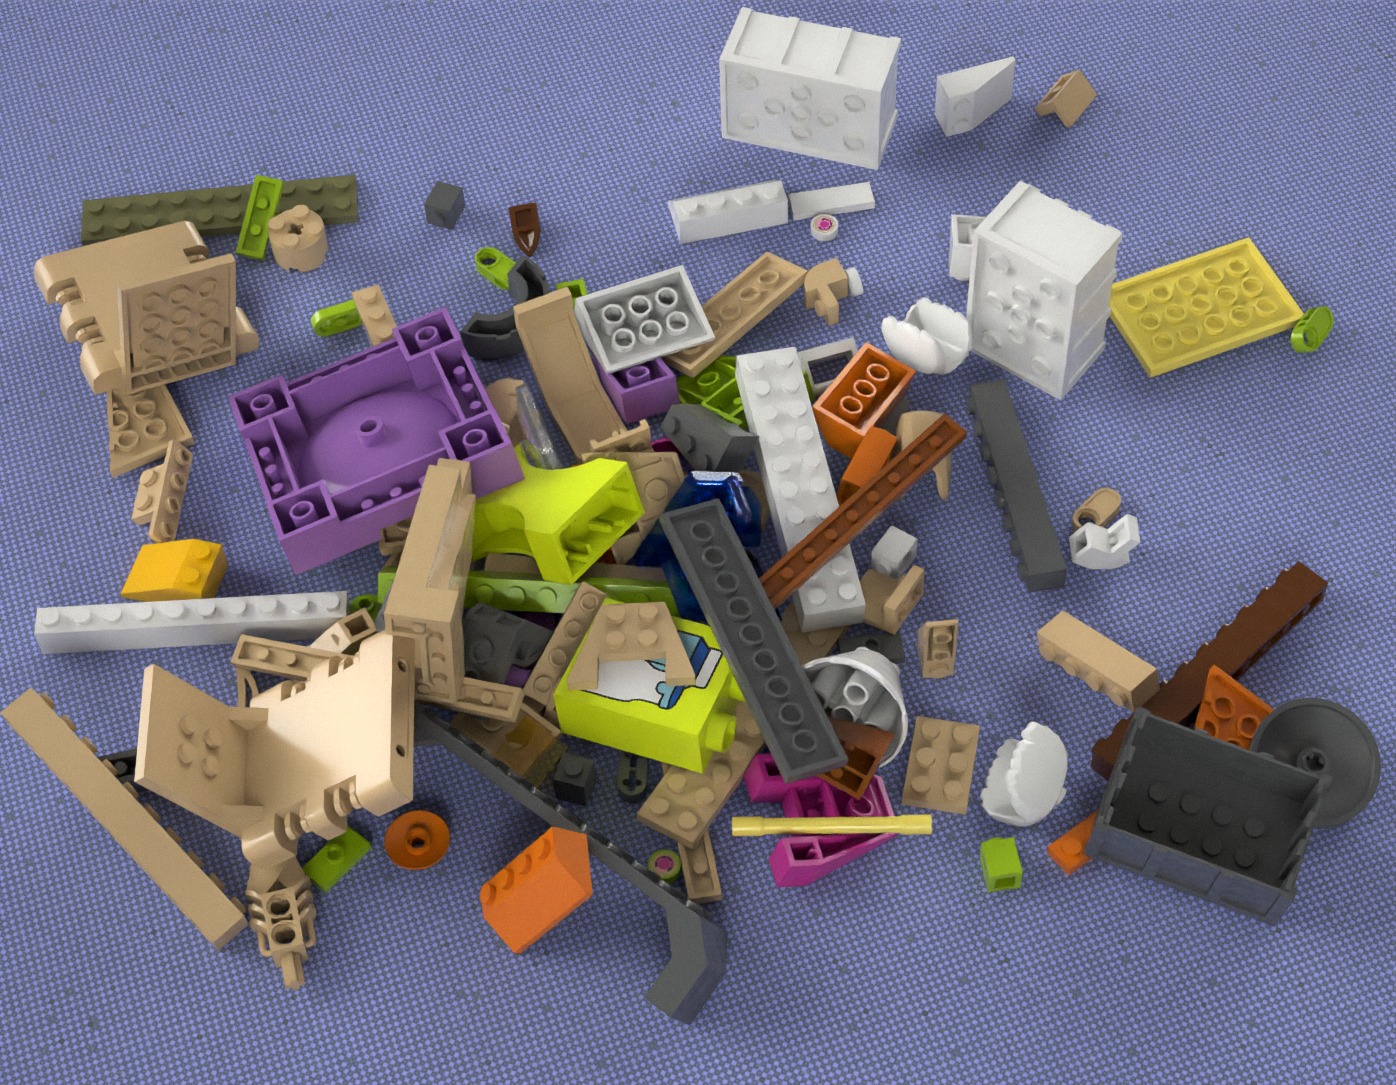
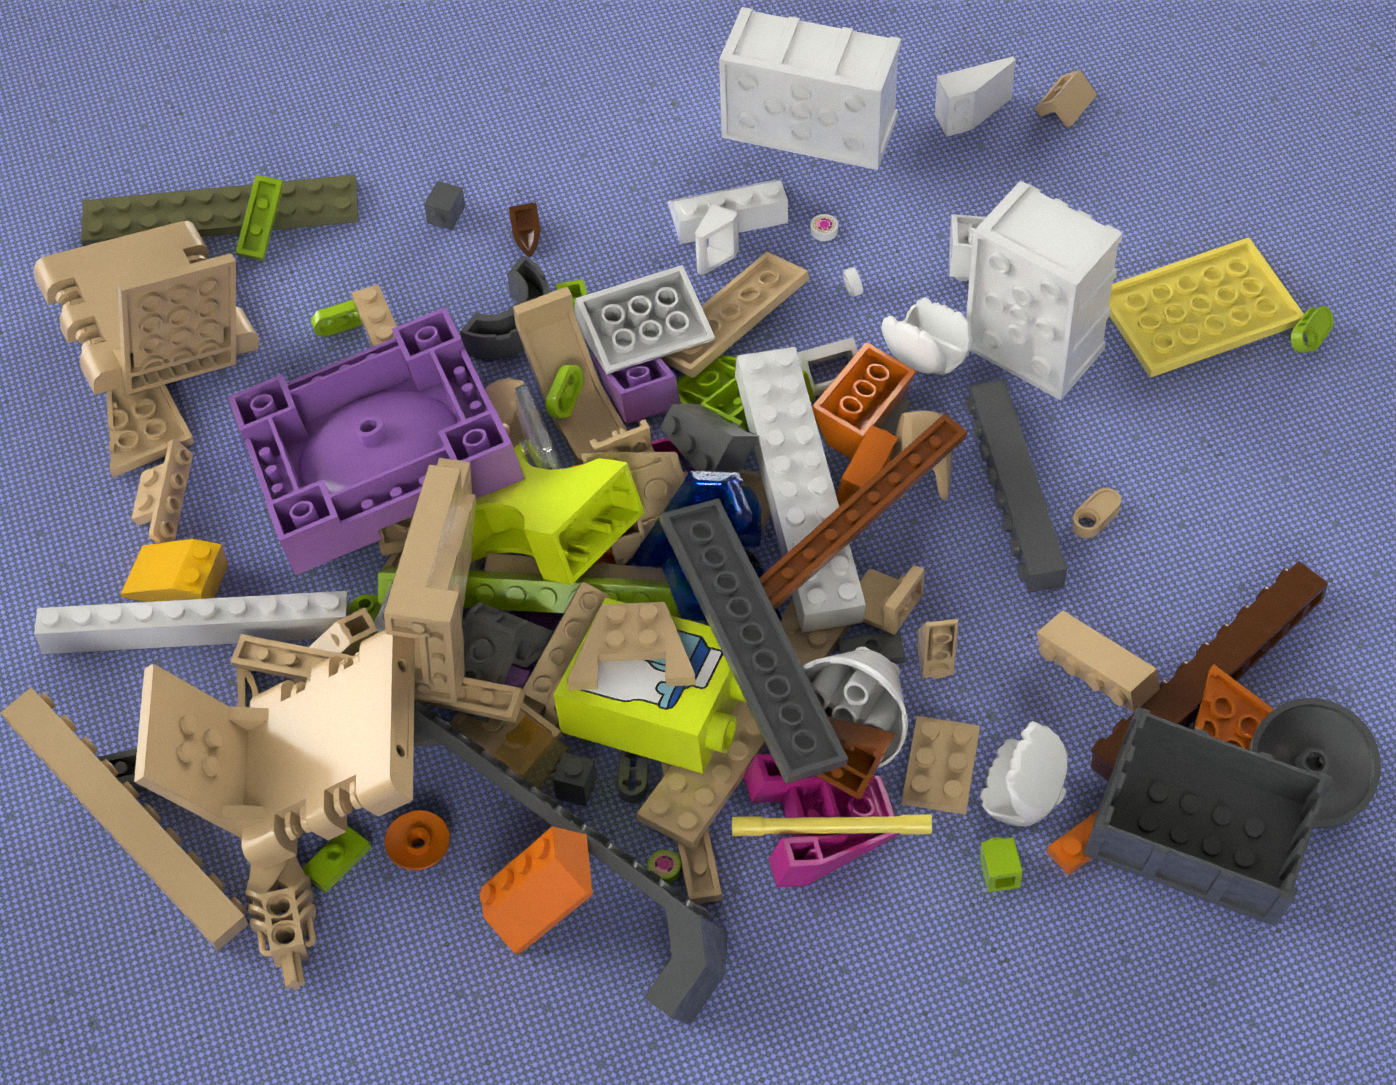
tan brick [268,205,329,272] -> none
lime piece [475,247,516,291] -> none
white tile [788,182,875,221] -> none
tan brick [804,258,848,327] -> none
white brick [871,525,918,580] -> none
white brick [1069,514,1140,569] -> none
none -> lime plate [545,365,584,419]
none -> white tile [695,204,739,275]

